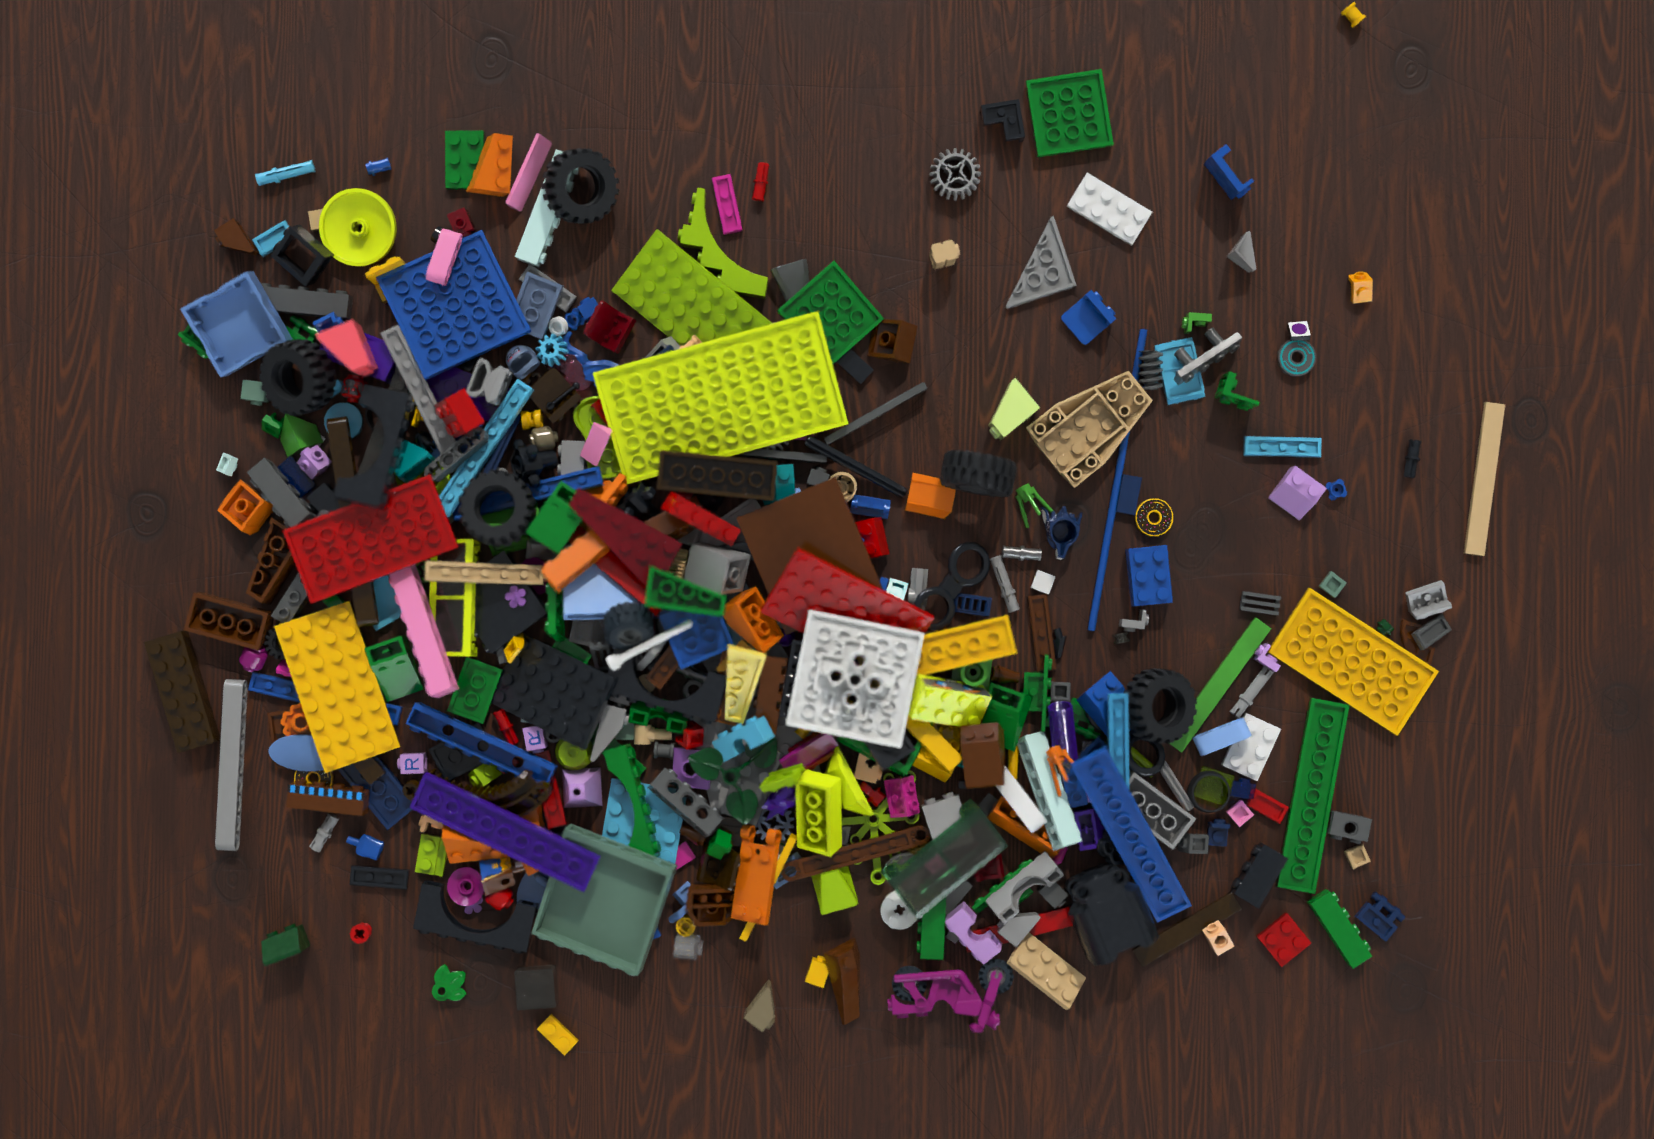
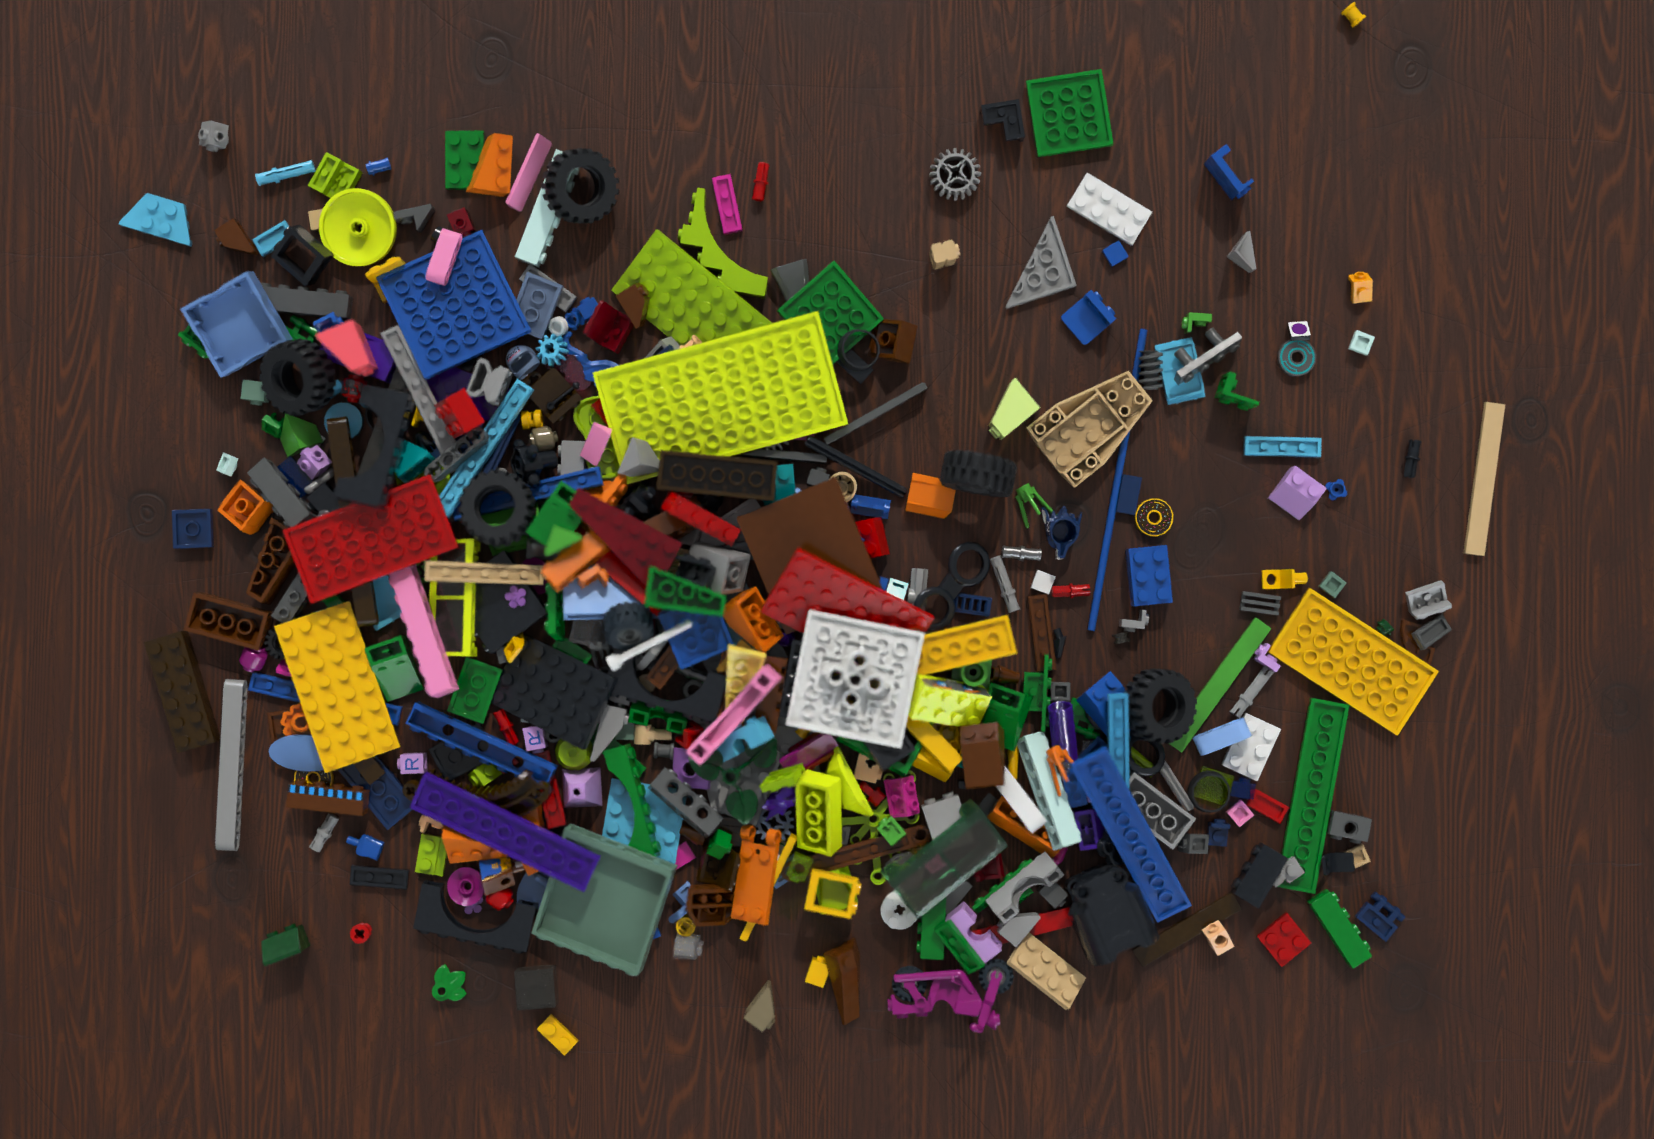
none -> medium azure wing [119,193,192,247]
none -> dark blue plate [172,509,214,549]
none -> light grey brick [198,121,229,152]
none -> light grey piece [304,468,334,494]
none -> lime slope [308,152,363,198]
none -> dark grey slope [393,204,435,233]
none -> bright green slope [545,525,583,556]
none -> orange bracket [577,565,609,589]
none -> reddish brown slope [616,282,650,329]
none -> light grey slope [618,437,659,477]
none -> black bracket [675,554,717,589]
none -> bright pink arch [686,665,782,765]
none -> clear neon green brick [786,851,813,883]
none -> yellow window [805,868,861,919]
none -> black tyre [837,329,880,372]
none -> bright green bracket [877,816,907,847]
none -> green tile [934,919,985,975]
none -> red axle [1051,583,1090,599]
none -> blue tile [1102,240,1129,267]
none -> yellow bracket [1262,569,1308,589]
none -> light grey plate [1273,856,1305,887]
none -> black bracket [1322,852,1355,875]
none -> light aqua plate [1348,330,1375,356]

